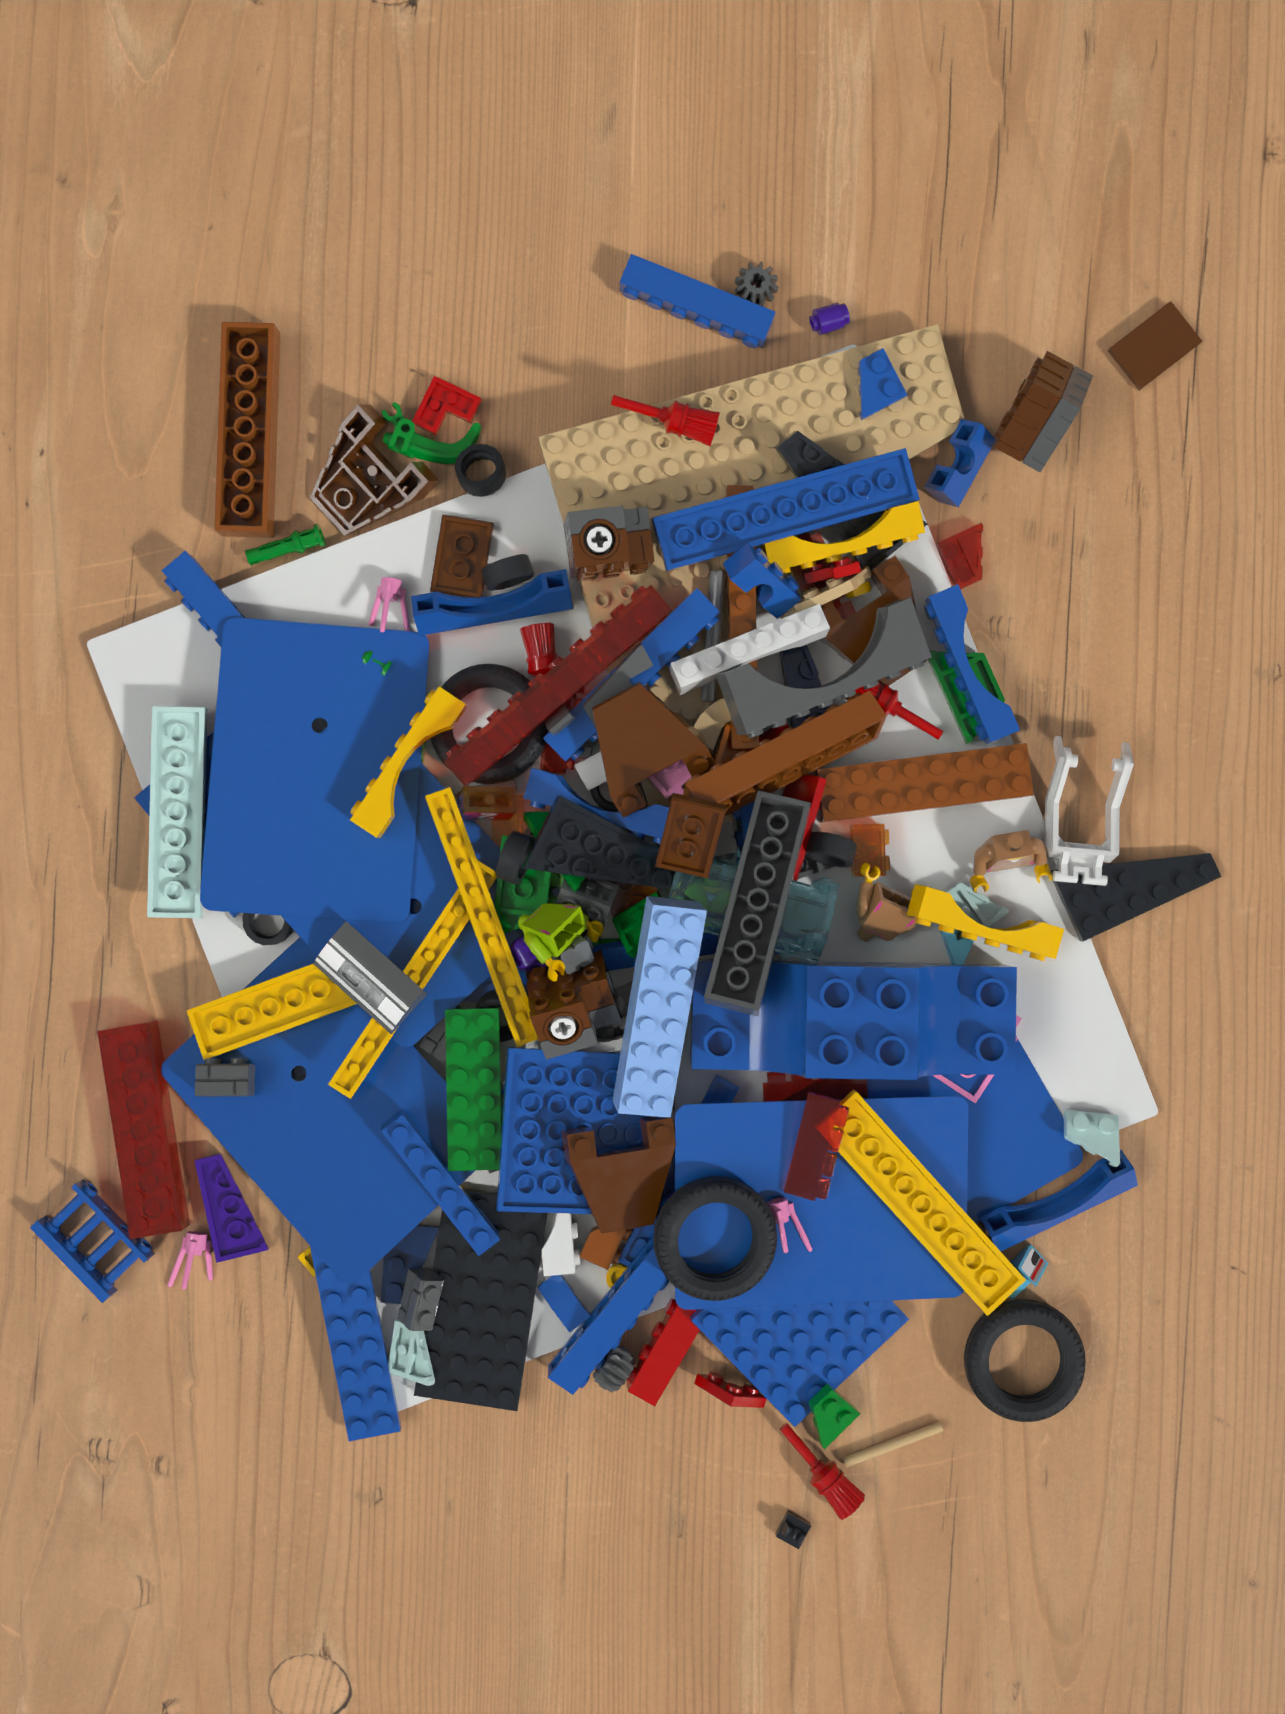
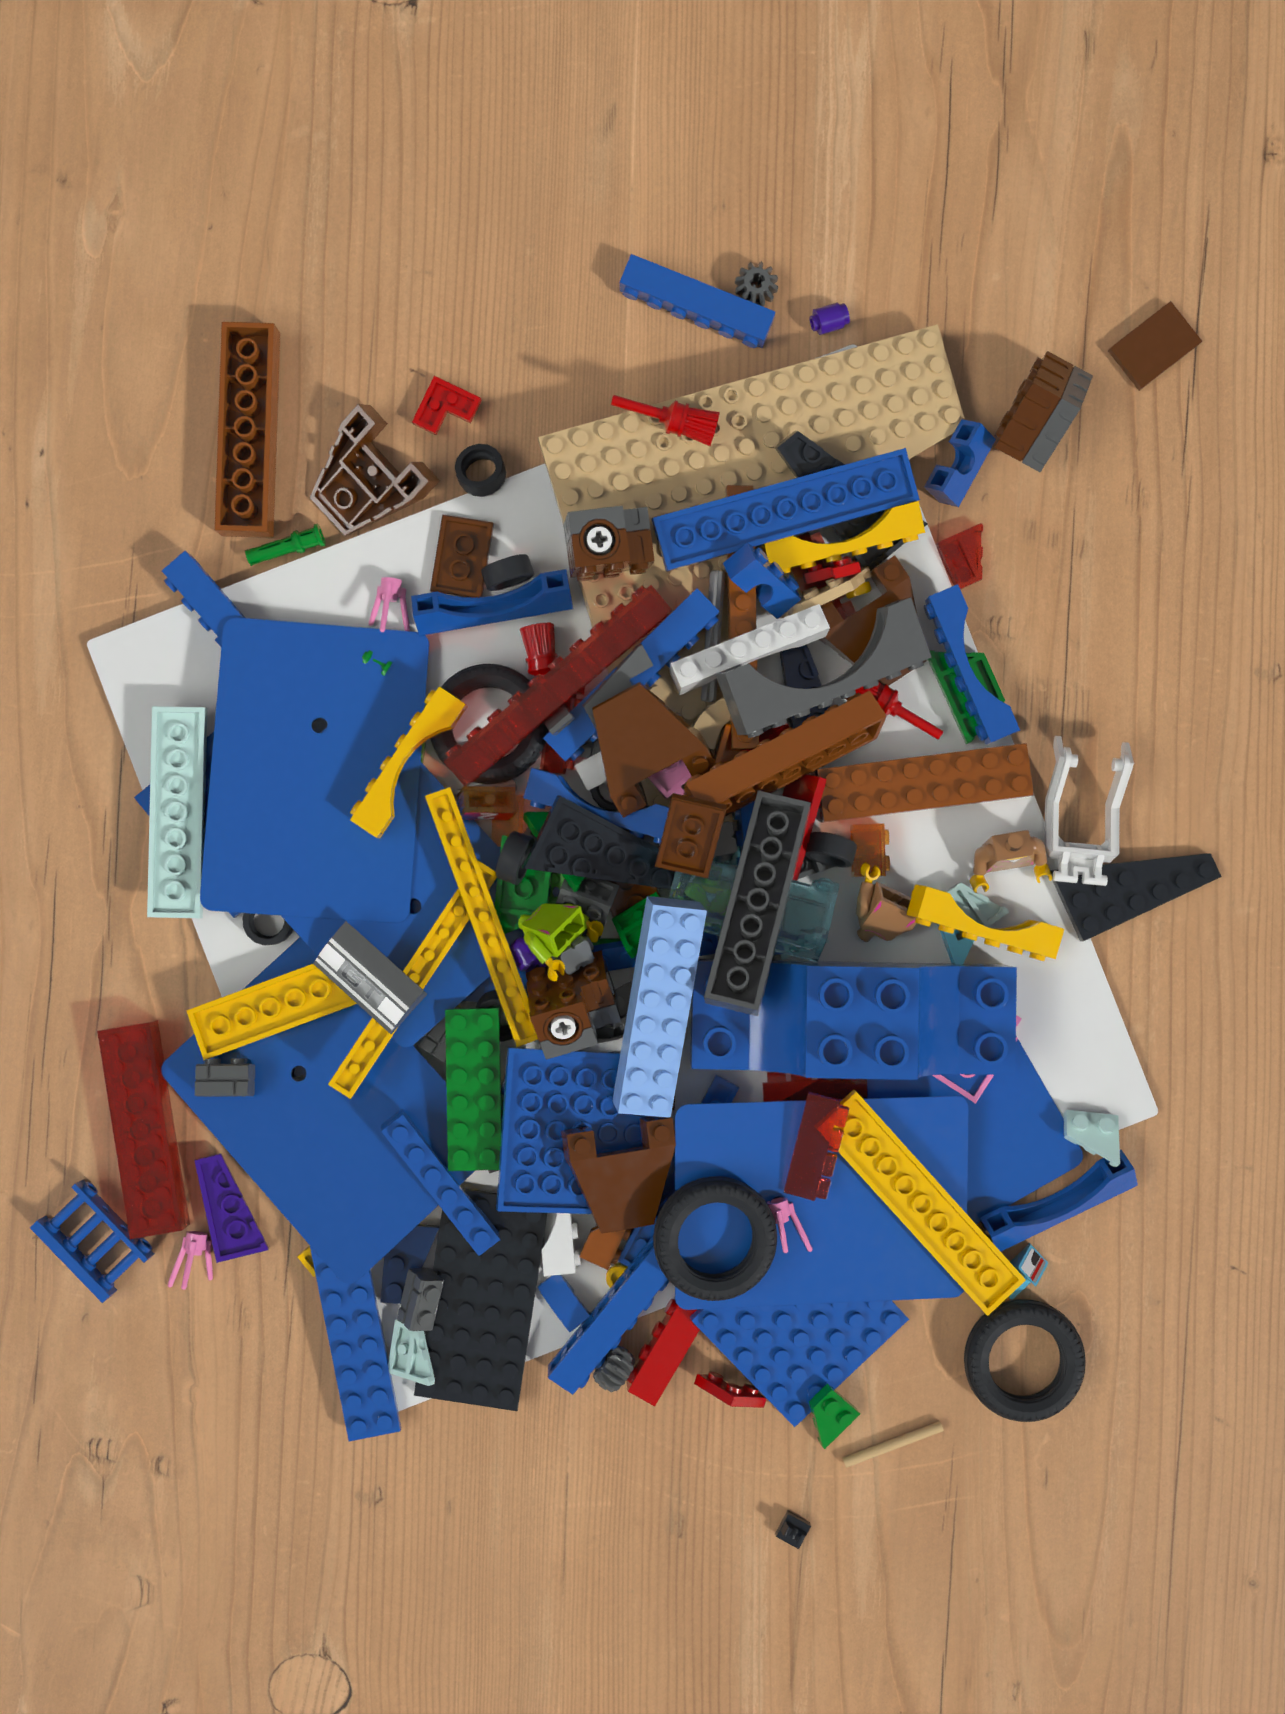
green piece [382,402,481,464] -> none
red piece [779,1423,865,1521] -> none
blue wing [858,348,907,421] -> none

